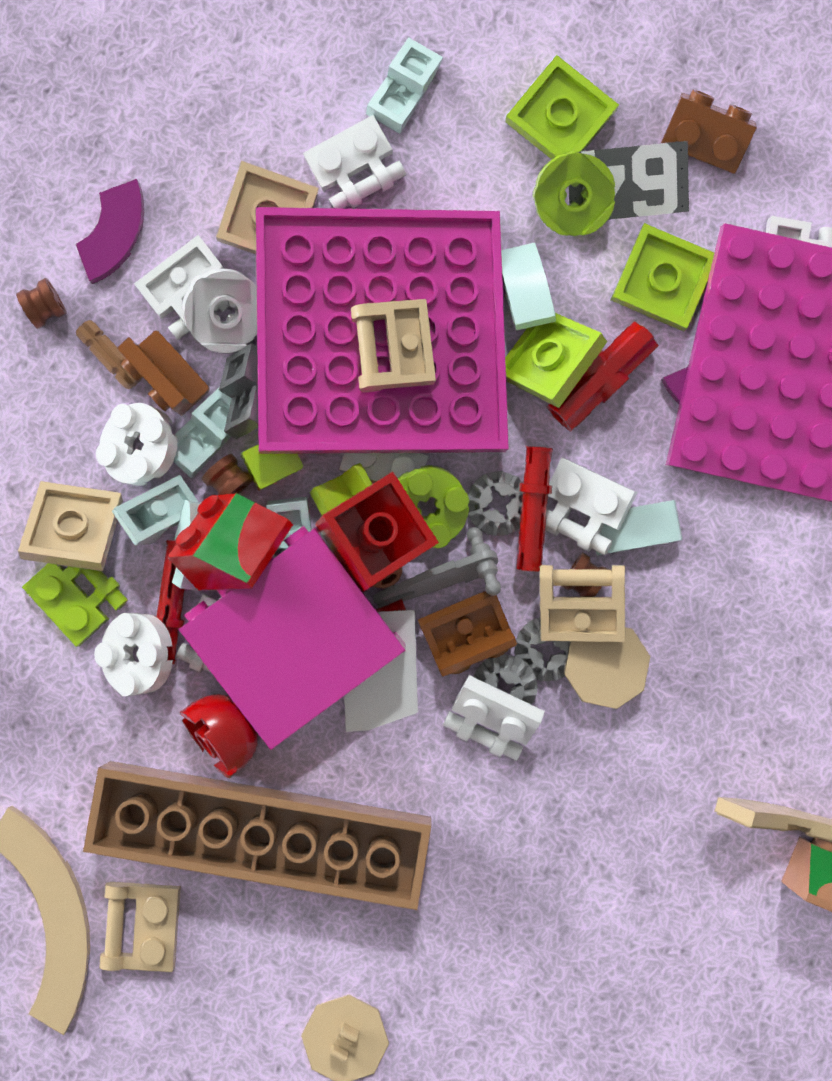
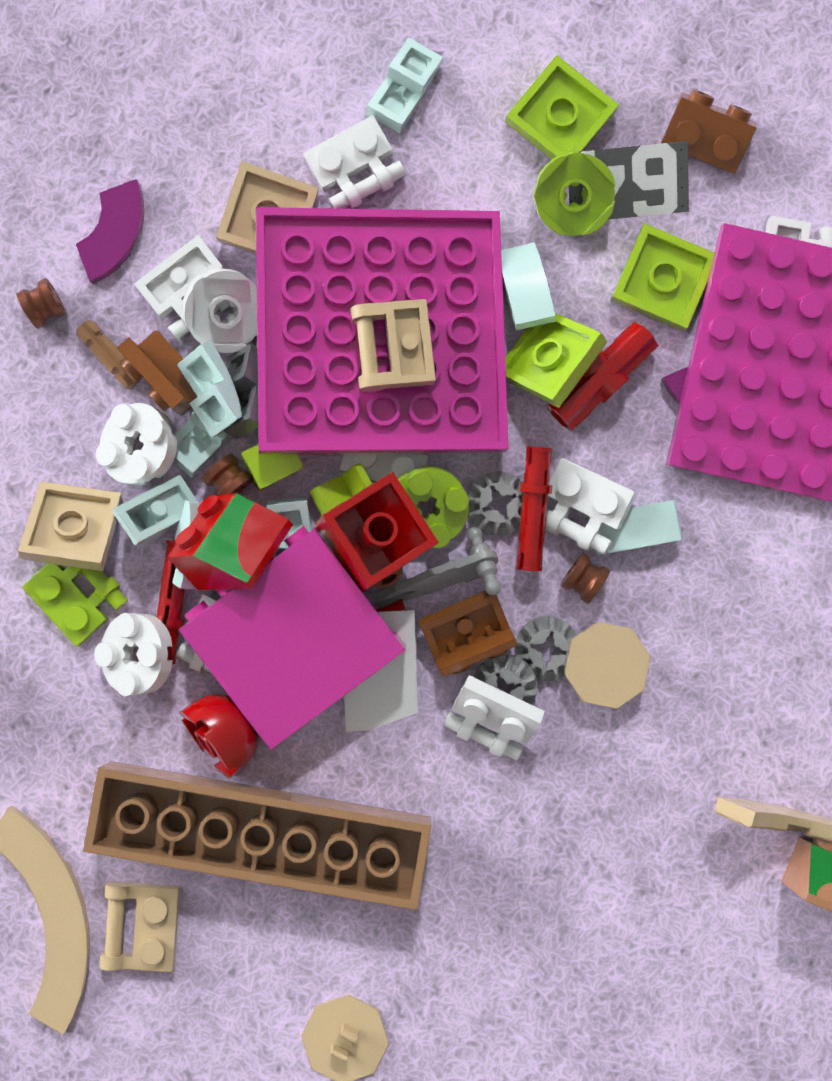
tan plate [540,565,625,642] -> none
none -> light aqua slope [177,341,242,438]

